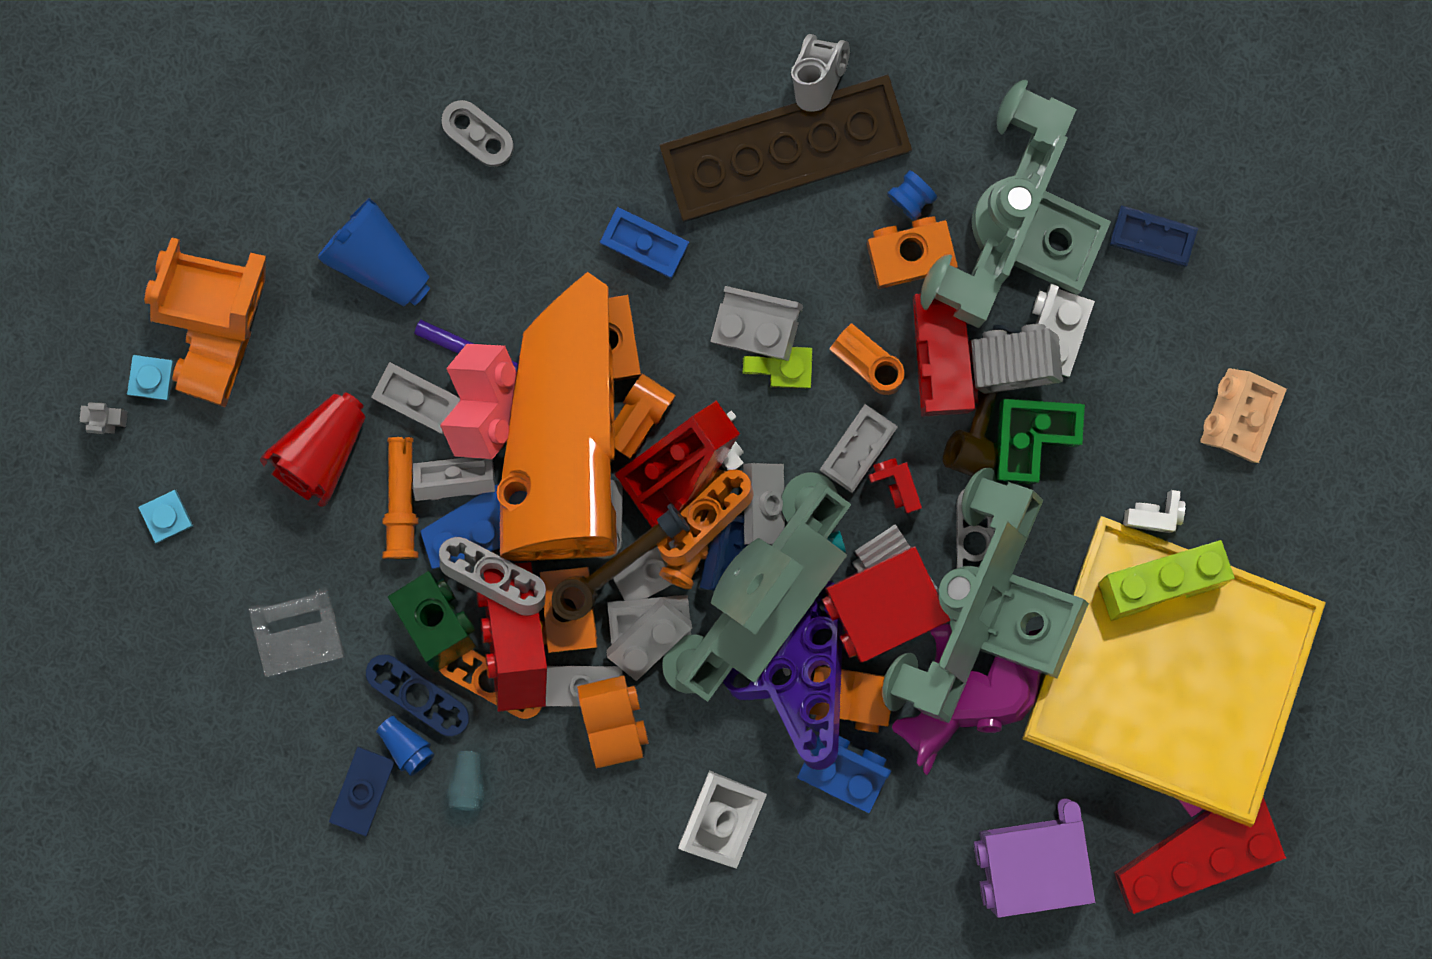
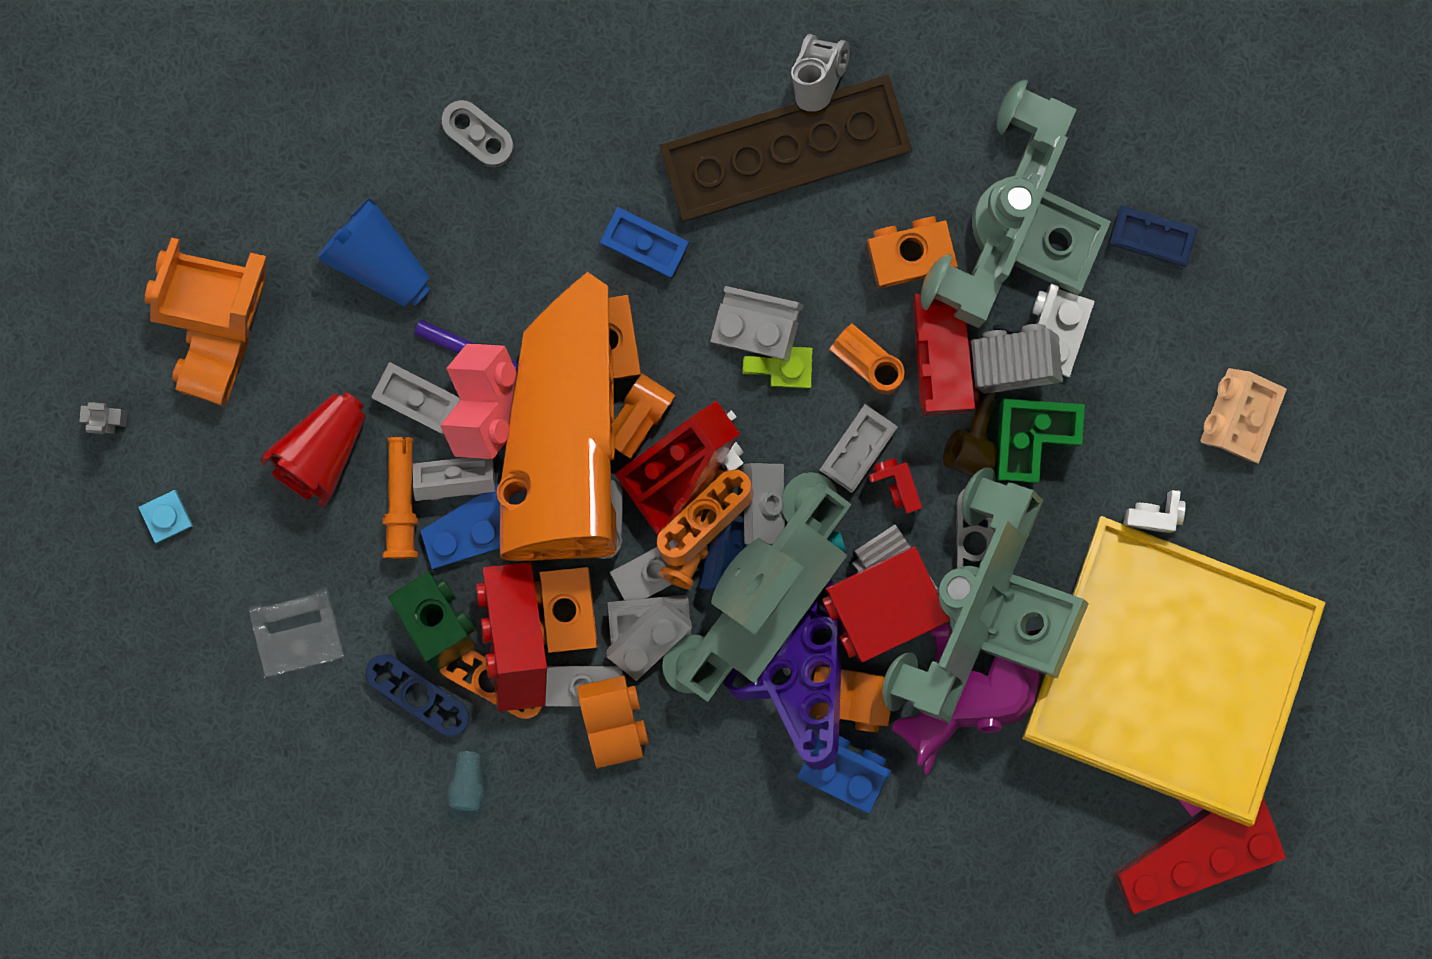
medium azure plate [127,355,174,401] -> none
dark blue plate [329,746,395,836] -> none
blue cone [376,716,435,776] -> none
light grey beam [439,537,546,615] -> none
dark brown piece [552,504,690,620] -> none
white slope [678,770,767,869] -> none
blue wheel [887,170,938,221] -> none
medium lavender container [974,798,1095,917] -> none
lime arch [1098,540,1235,621] -> none

